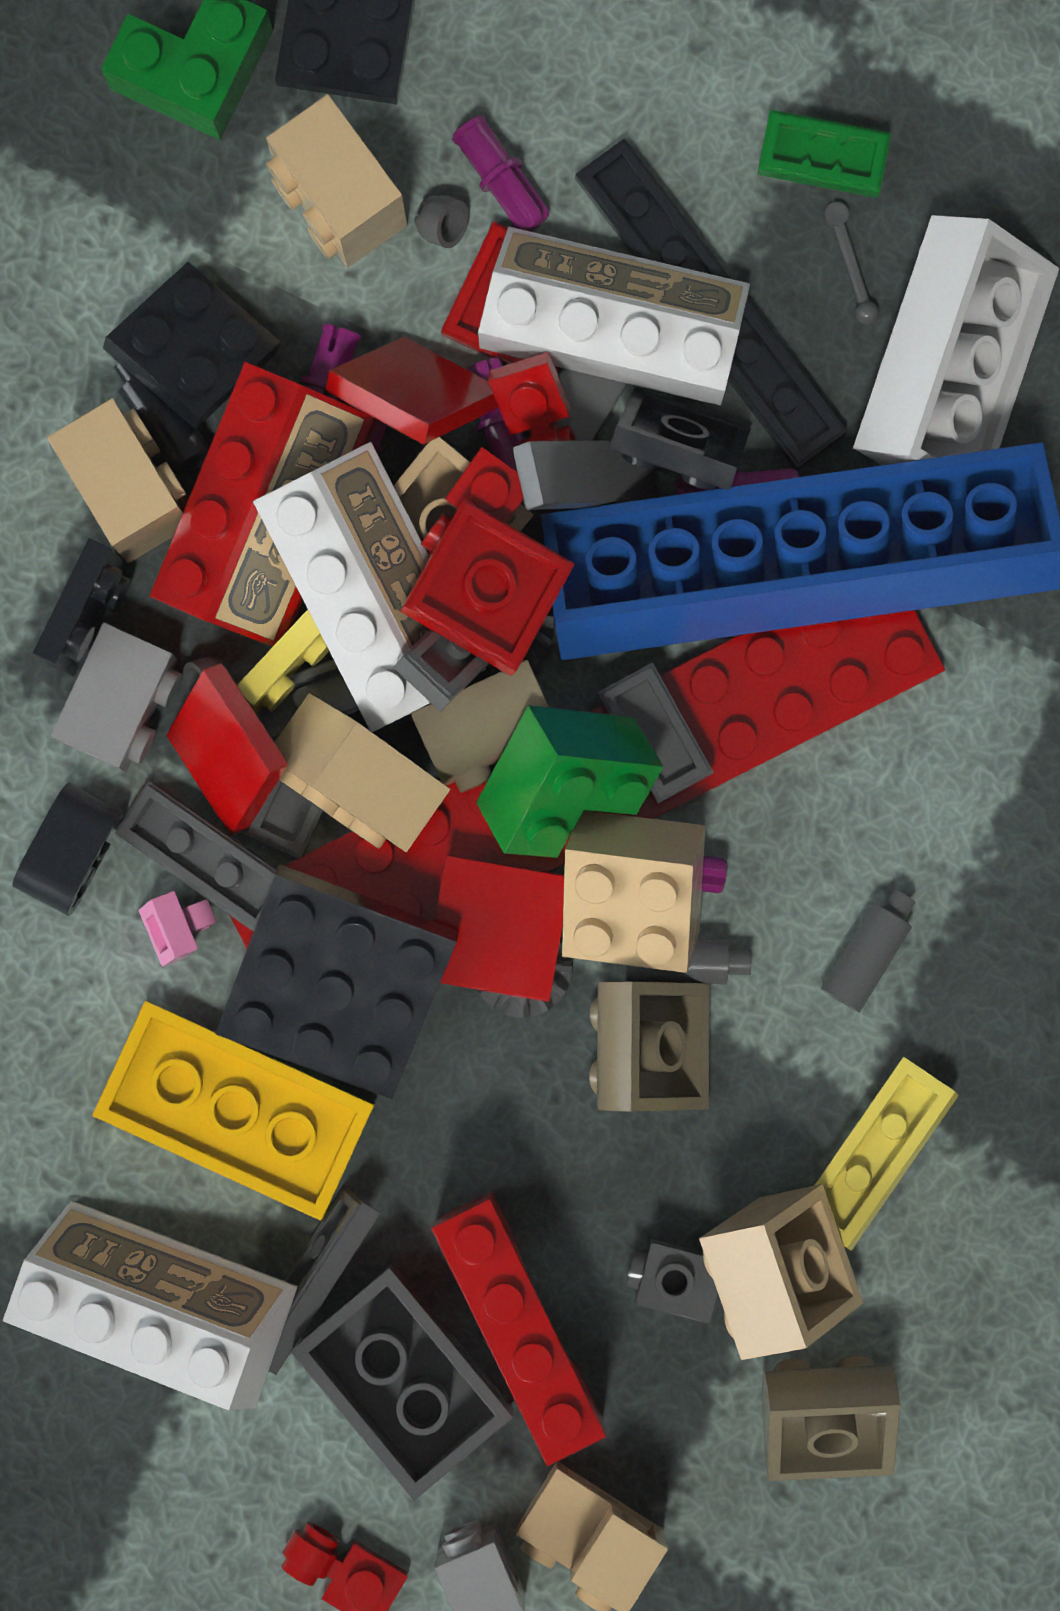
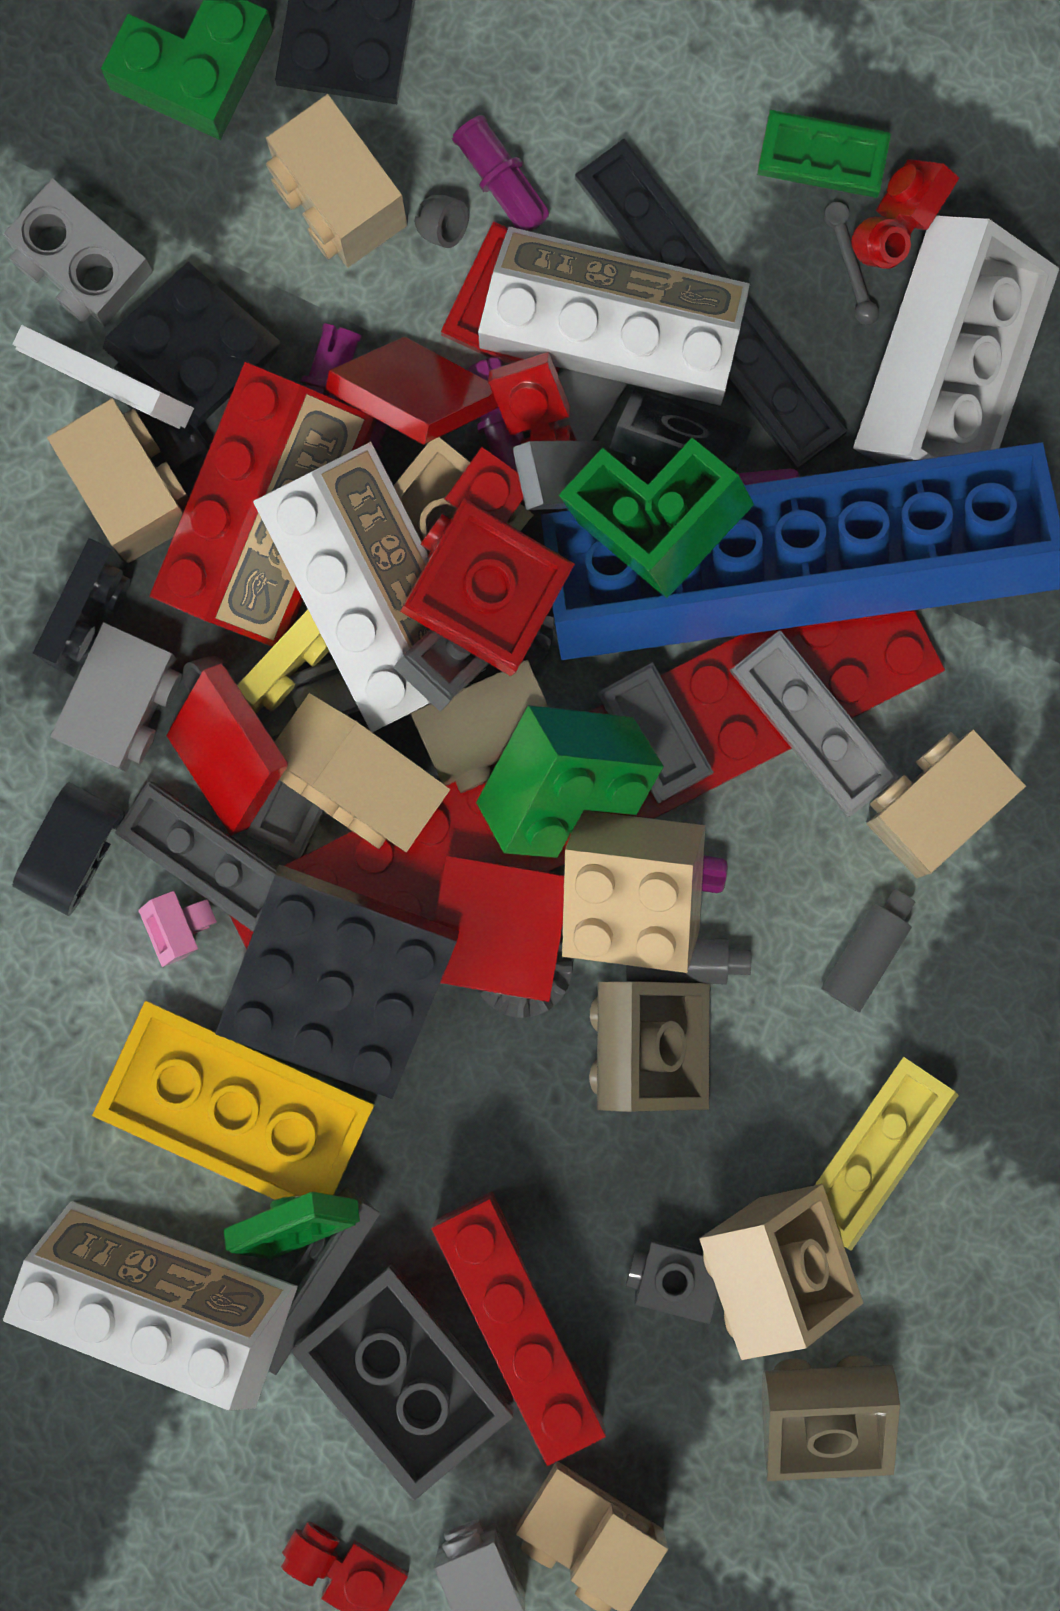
none -> light grey brick [3,178,153,327]
none -> white tile [12,325,194,429]
none -> green plate [224,1192,360,1260]
none -> green brick [559,438,754,598]
none -> light grey tile [730,630,899,817]
none -> red plate [852,159,959,269]
none -> tan brick [866,729,1026,878]

